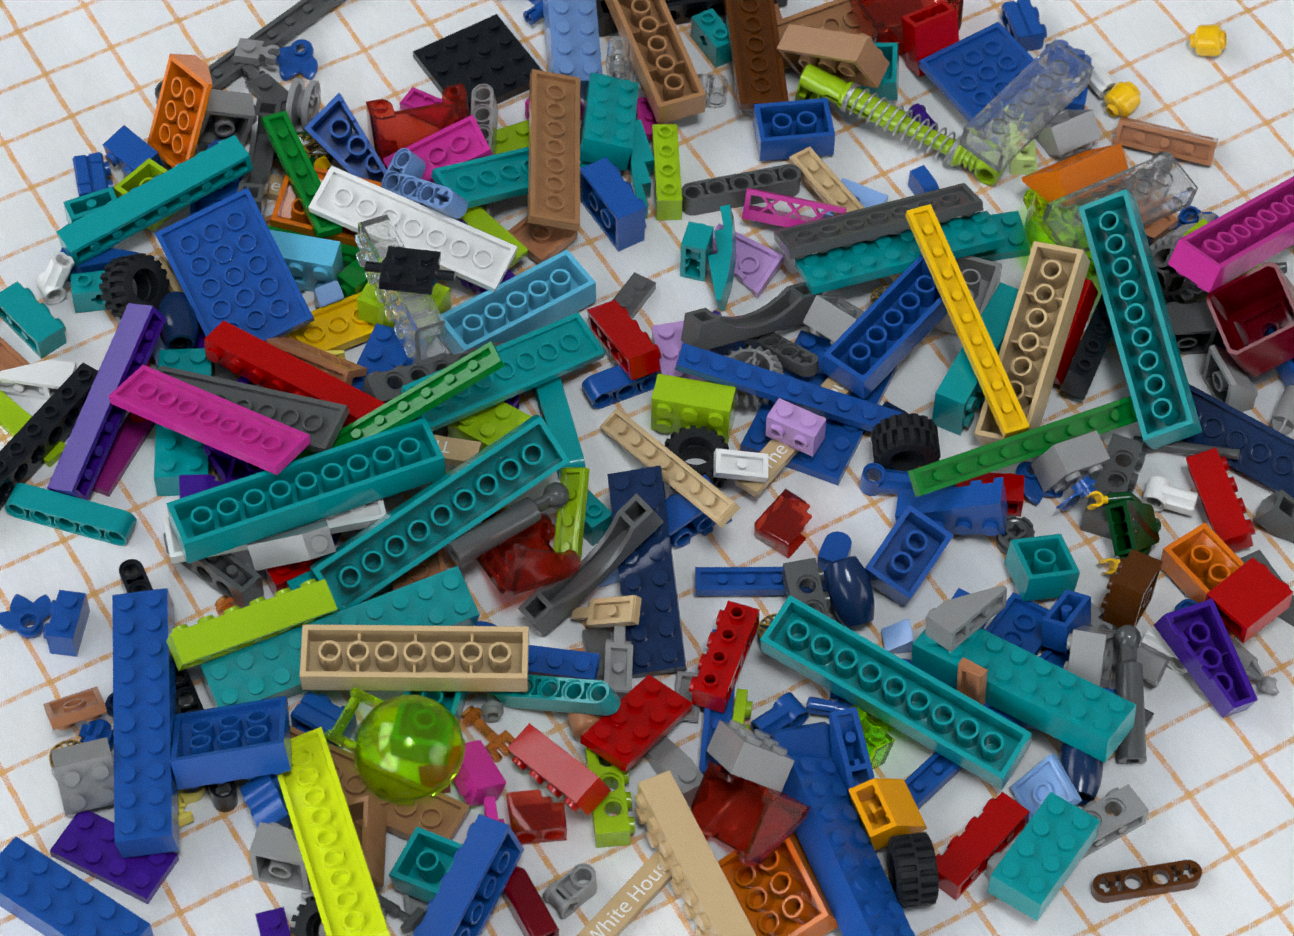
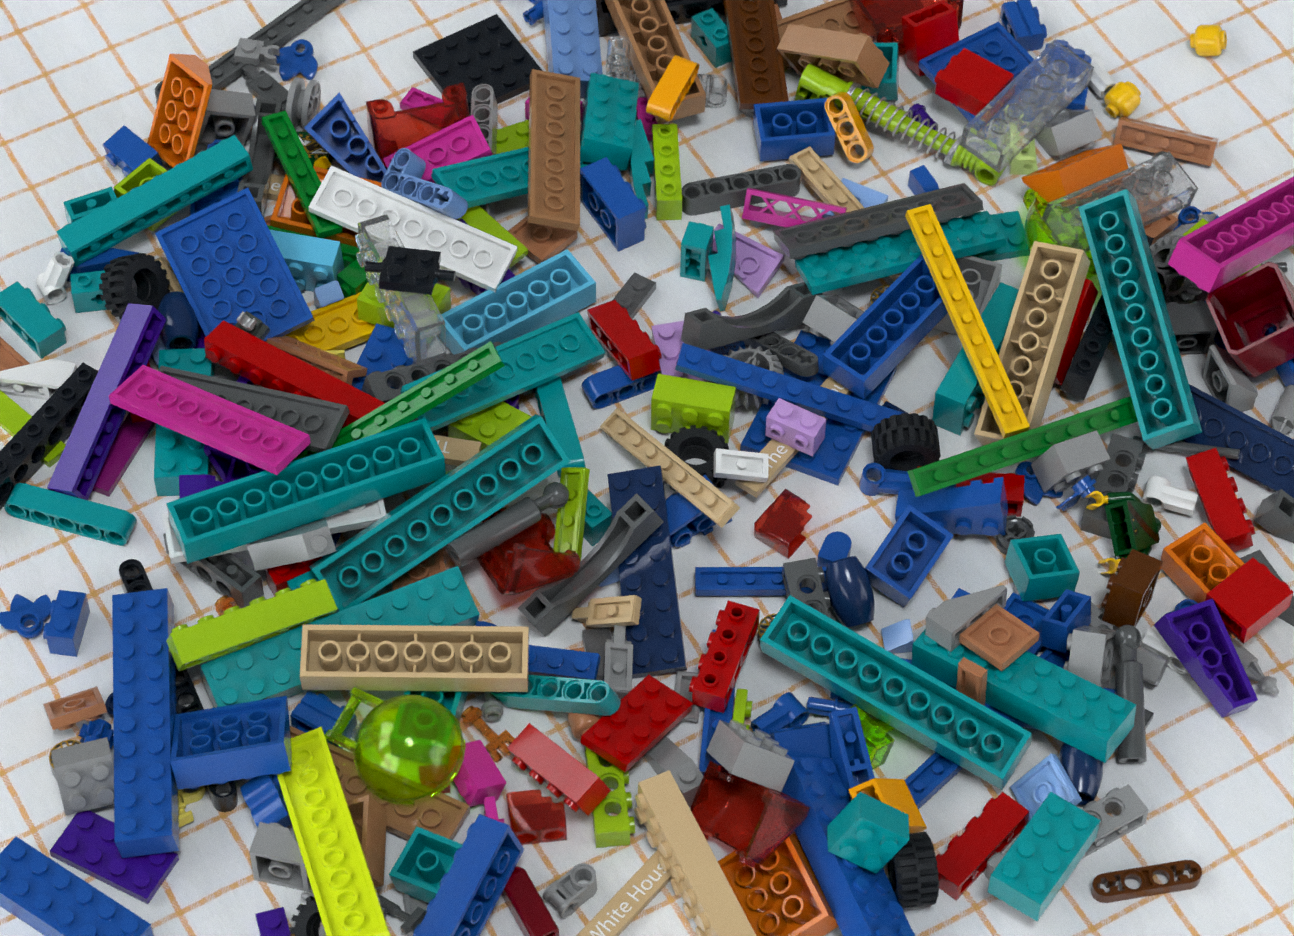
blue brick [72,152,114,197] -> none
none -> piece [235,311,270,340]
none -> light orange beam [646,55,699,121]
none -> light orange beam [825,92,874,163]
none -> teal brick [827,792,909,874]
none -> red brick [934,48,1014,121]
none -> nougat plate [959,604,1039,671]

